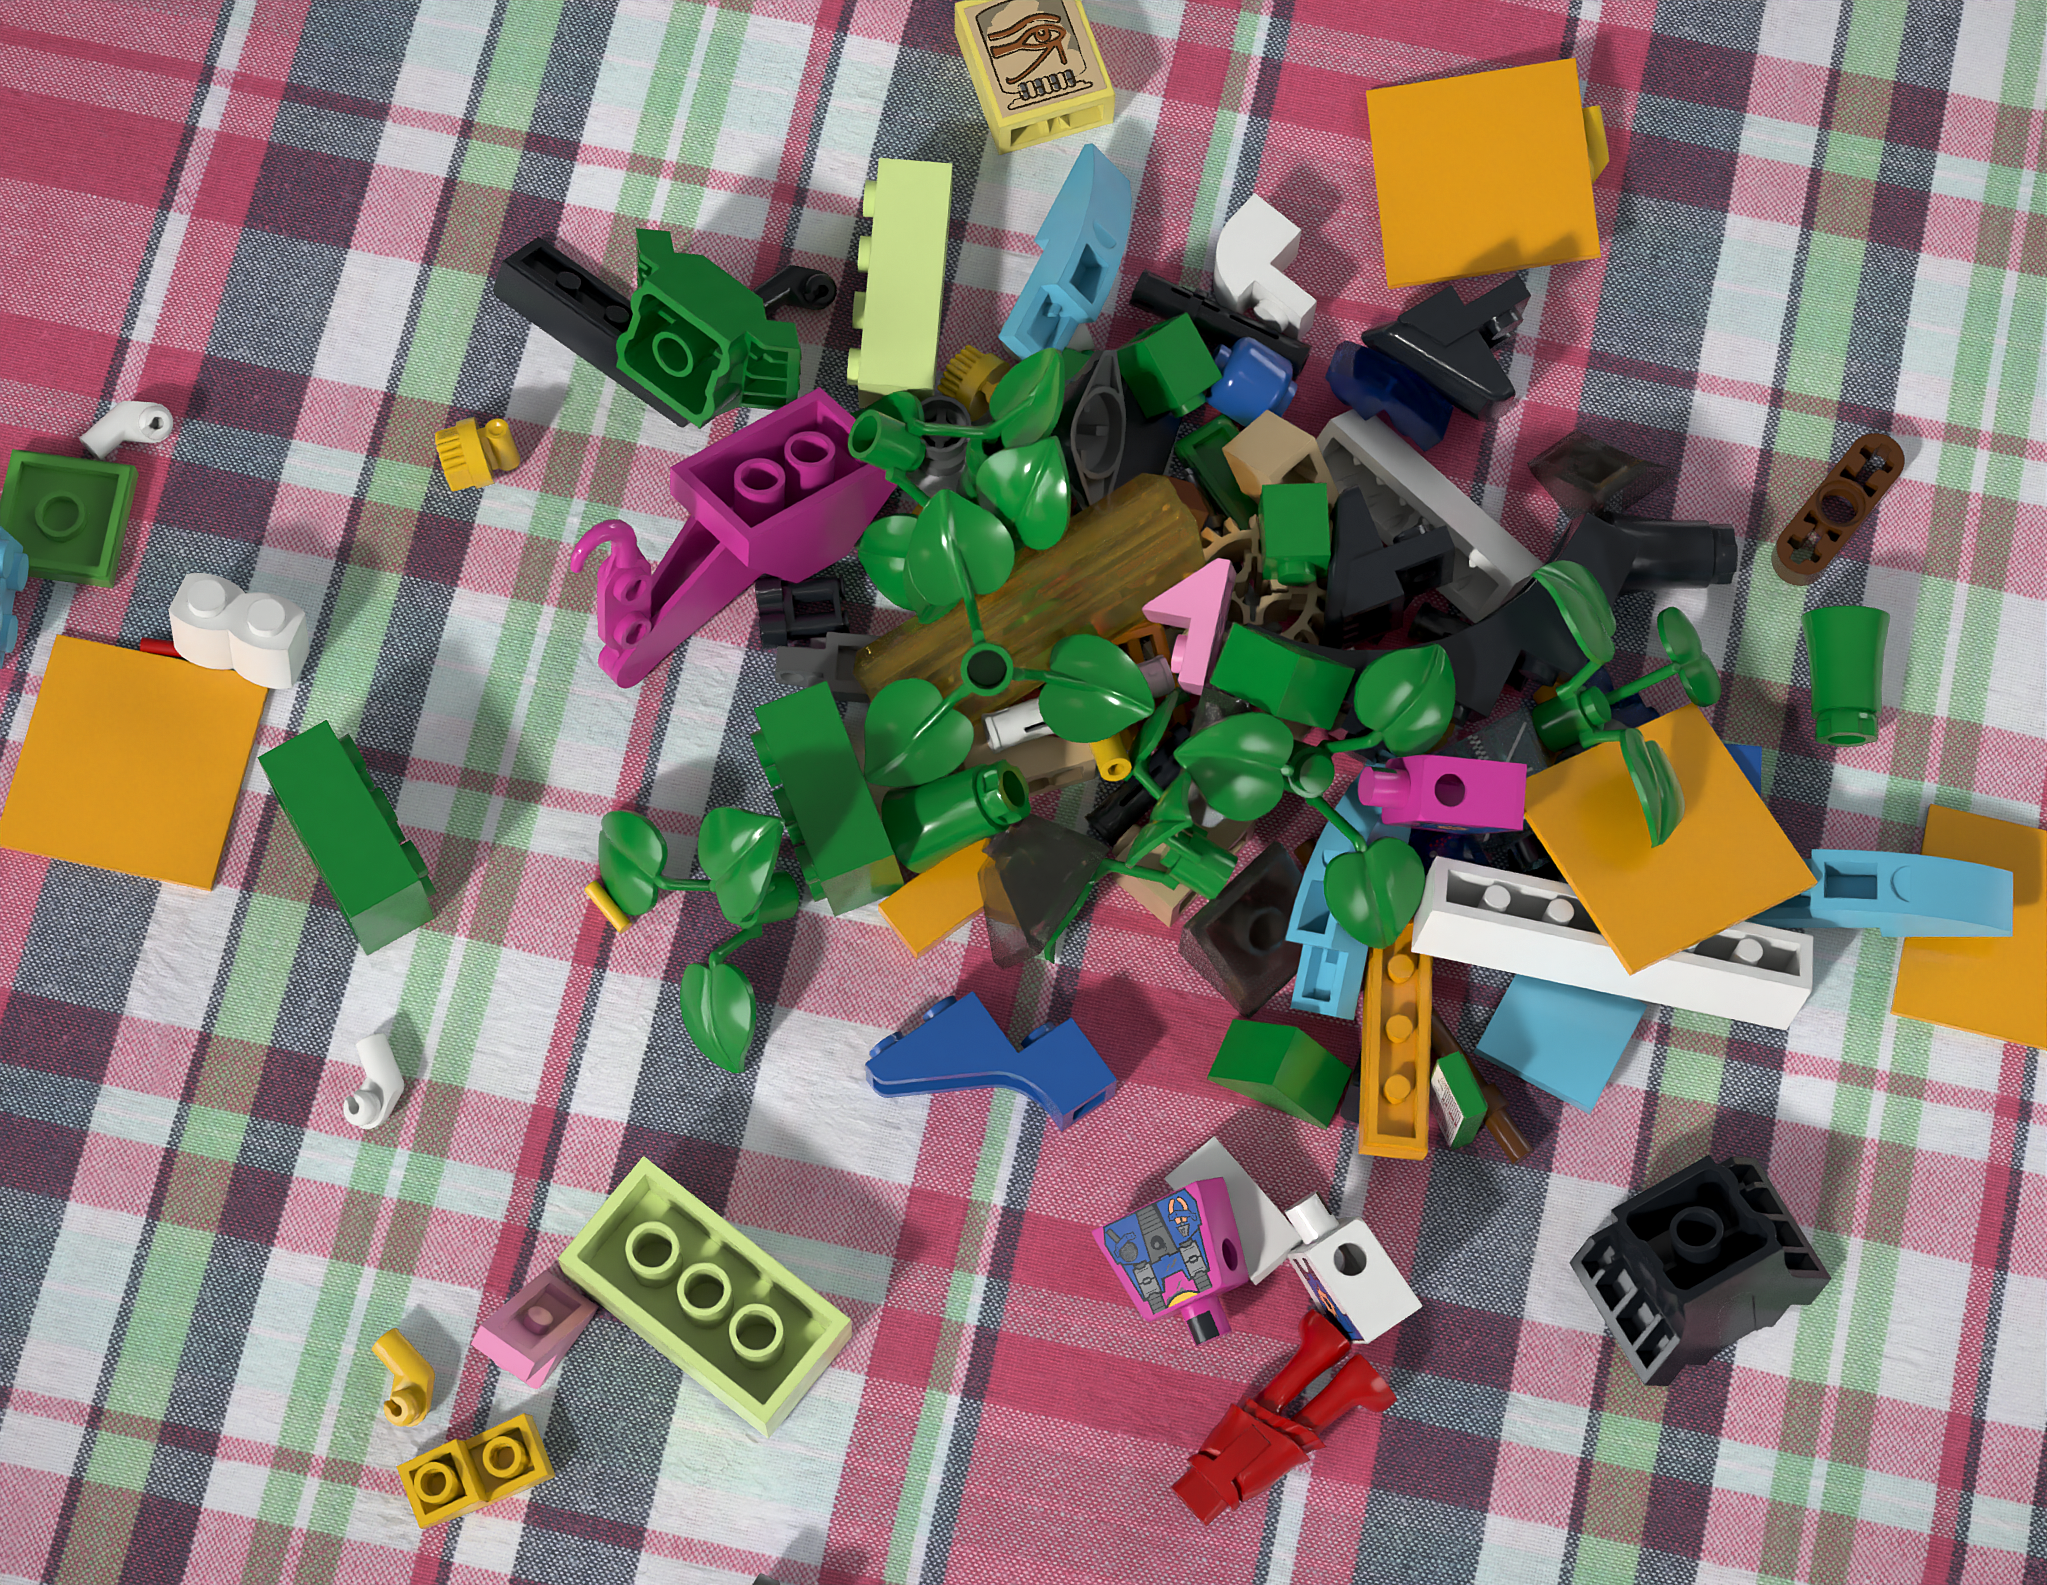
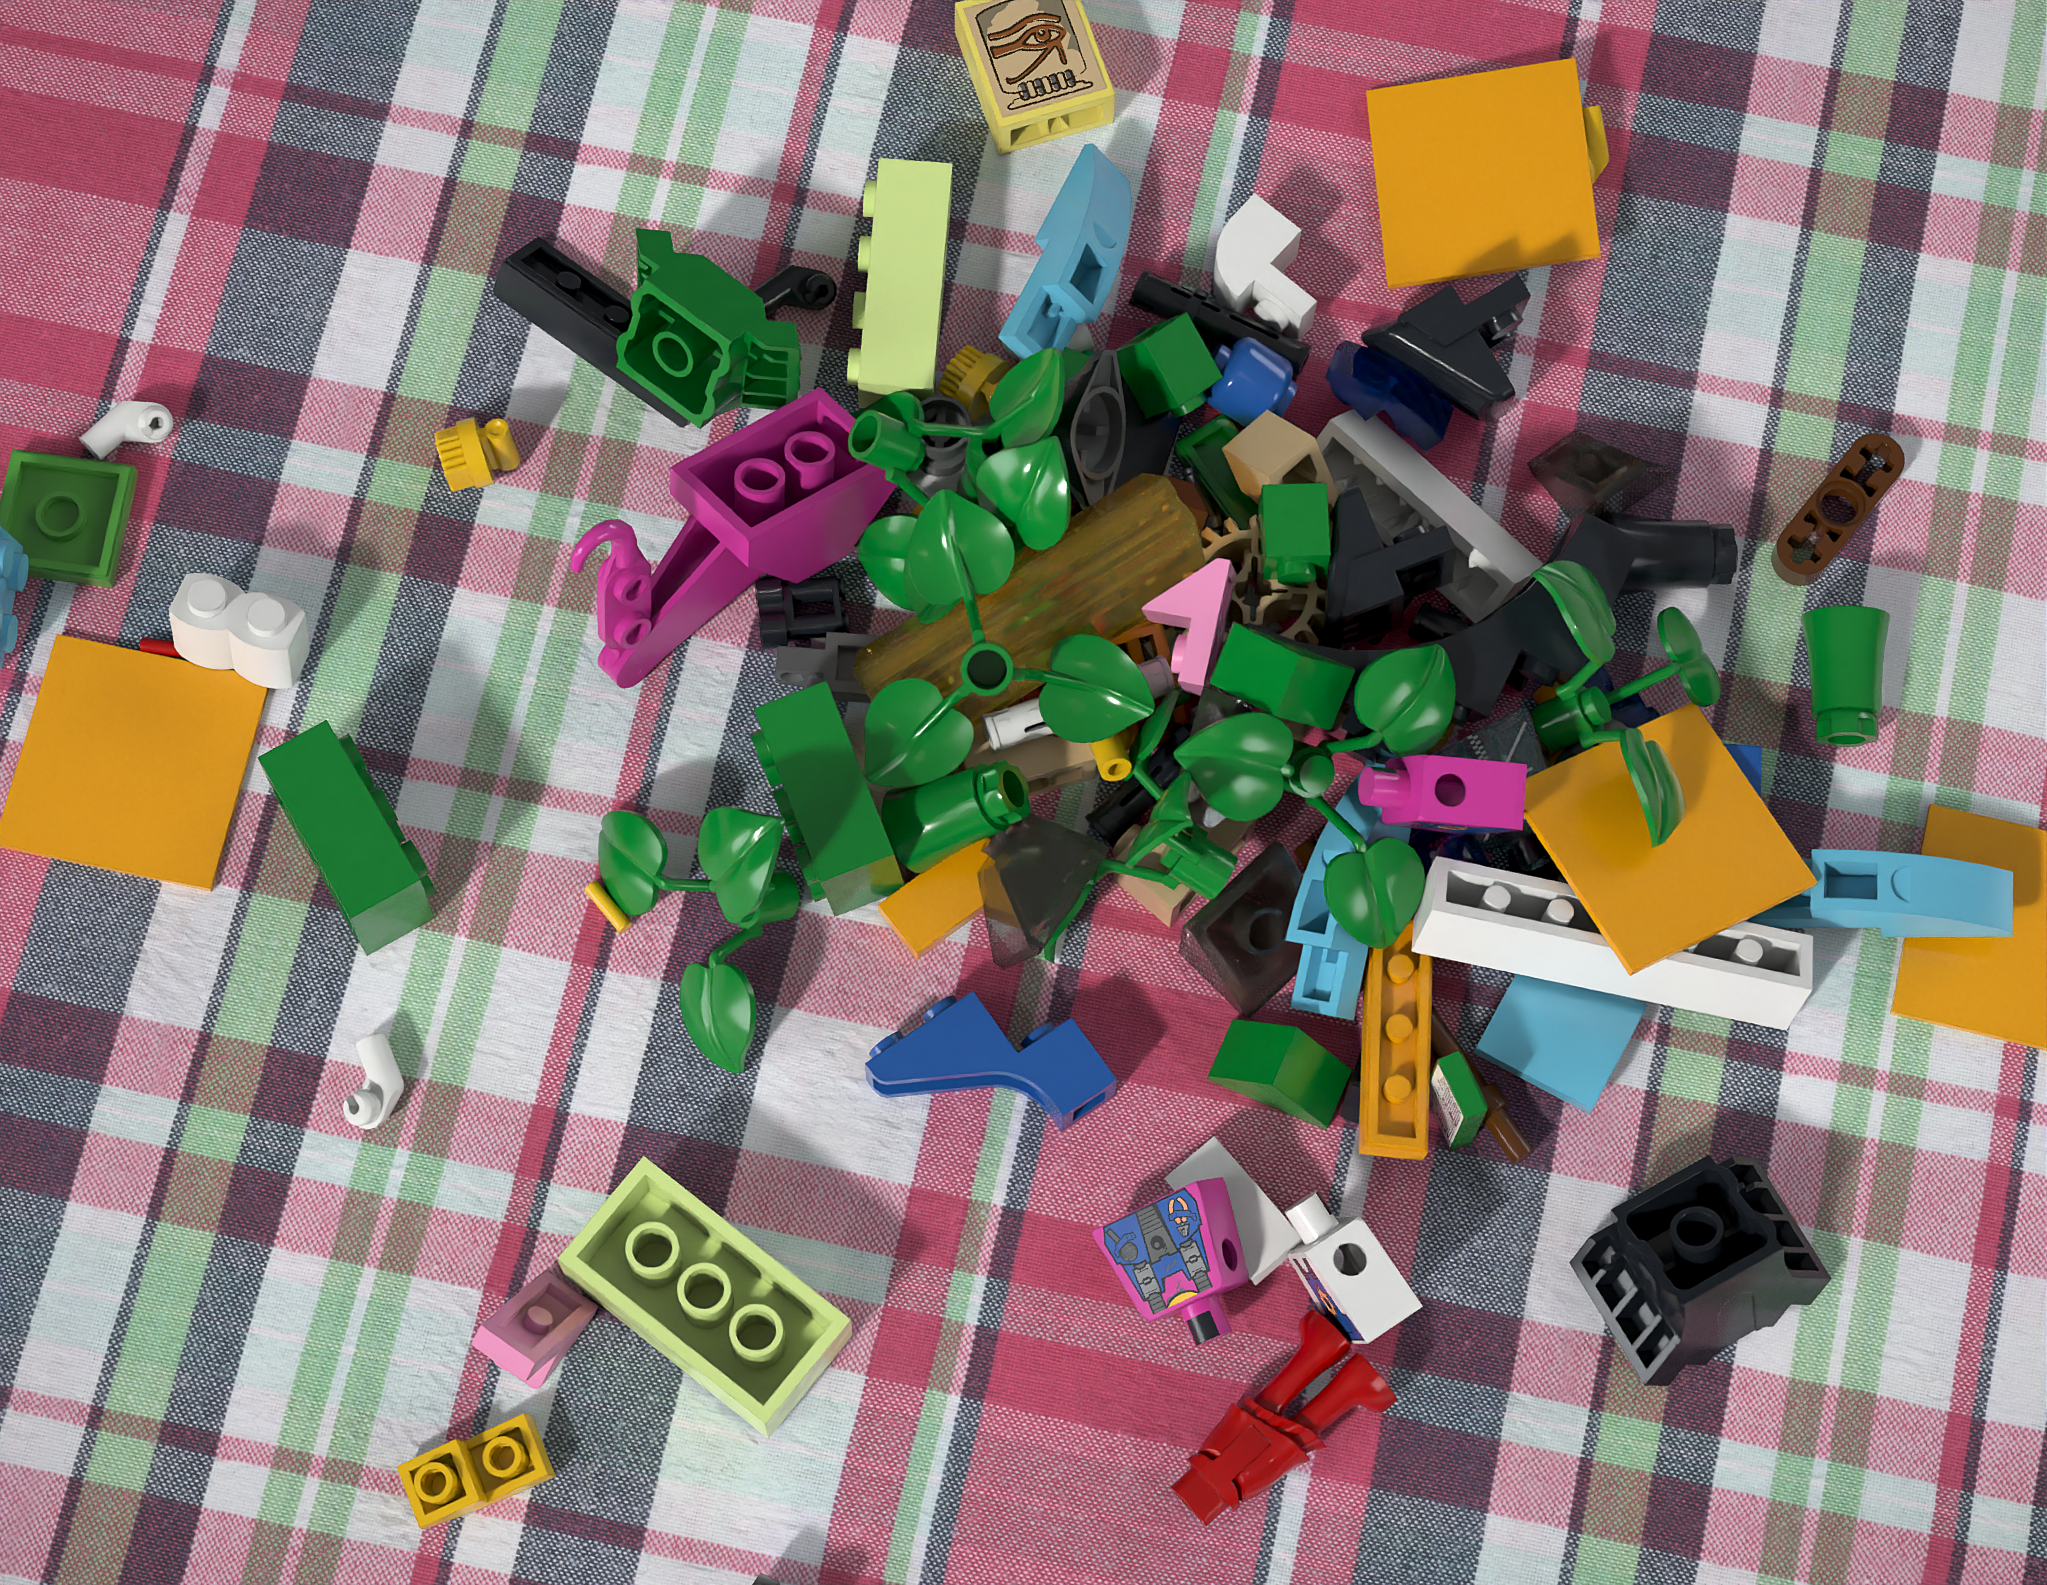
yellow arm [371,1328,435,1427] -> none

